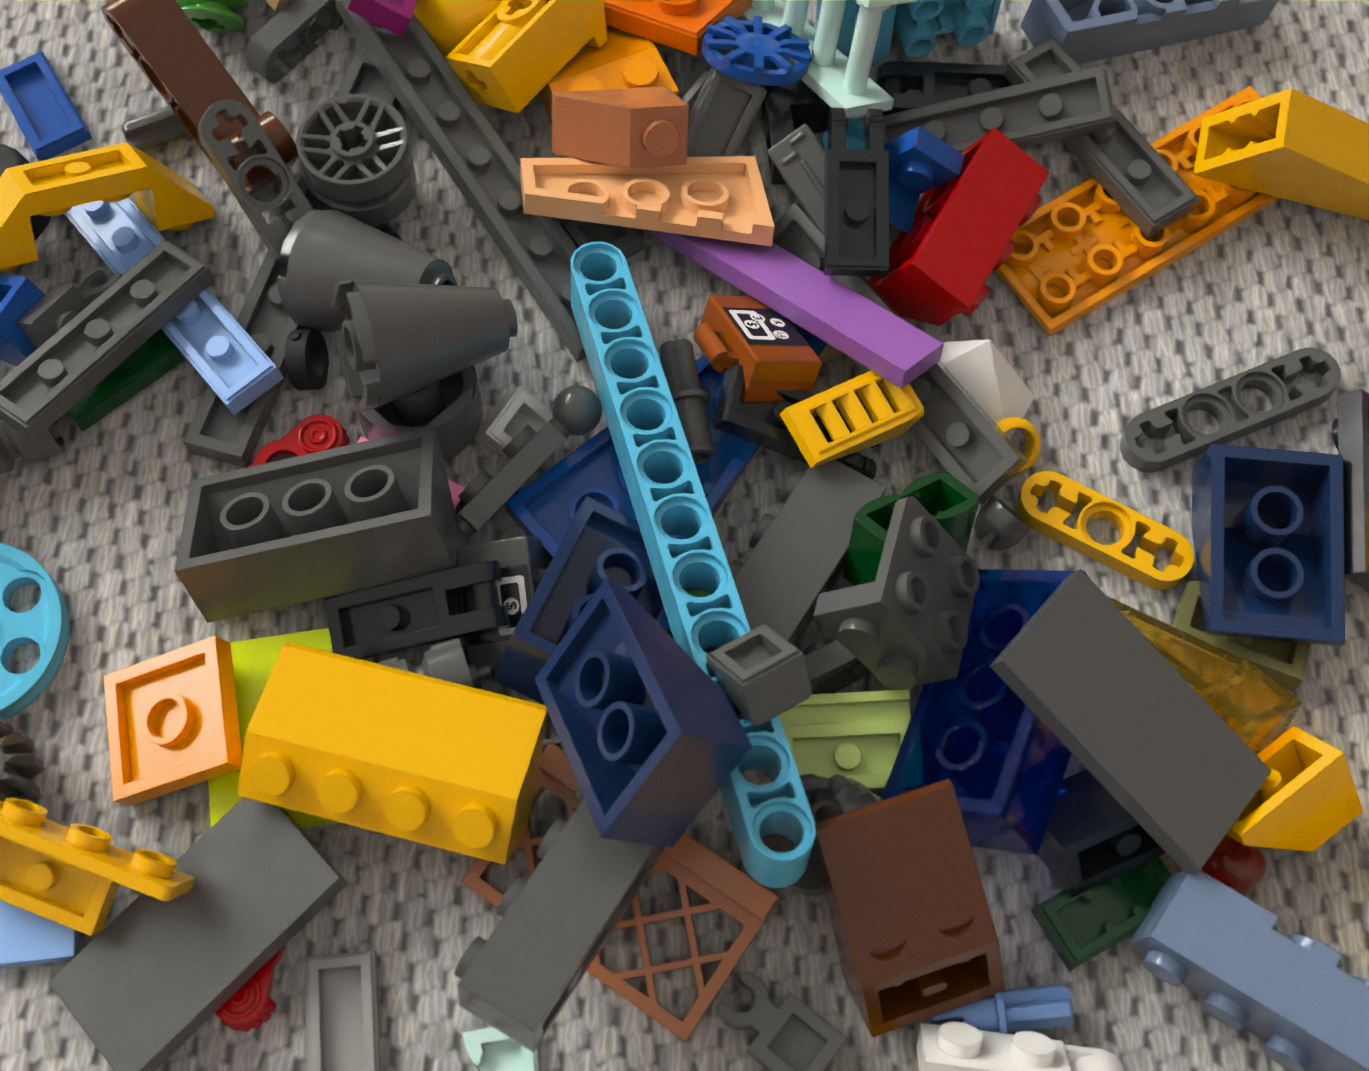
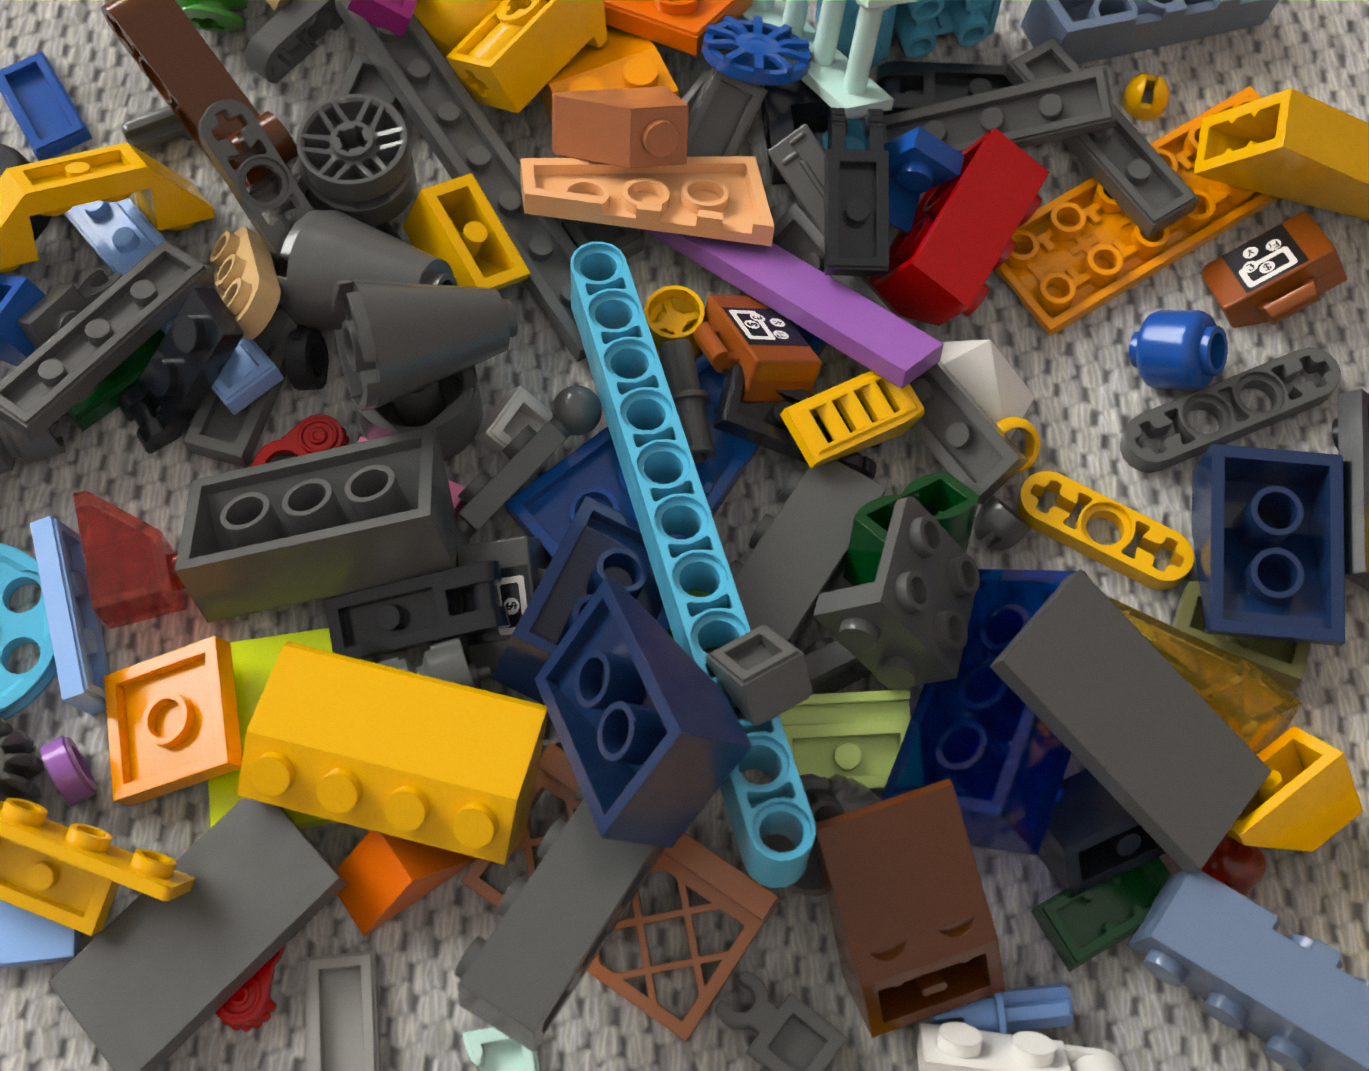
none -> light blue tile [30,515,110,715]
none -> medium lavender tile [40,735,97,806]
none -> clear red slope [73,490,186,629]
none -> black plate [117,288,244,454]
none -> tan plate [210,227,281,341]
none -> orange slope [337,830,476,936]
none -> yellow slope [402,173,531,290]
none -> yellow wheel [644,285,705,359]
none -> yellow hinge [1122,73,1170,120]
none -> blue head [1129,310,1228,391]
none -> dark orange piece [1202,211,1347,328]

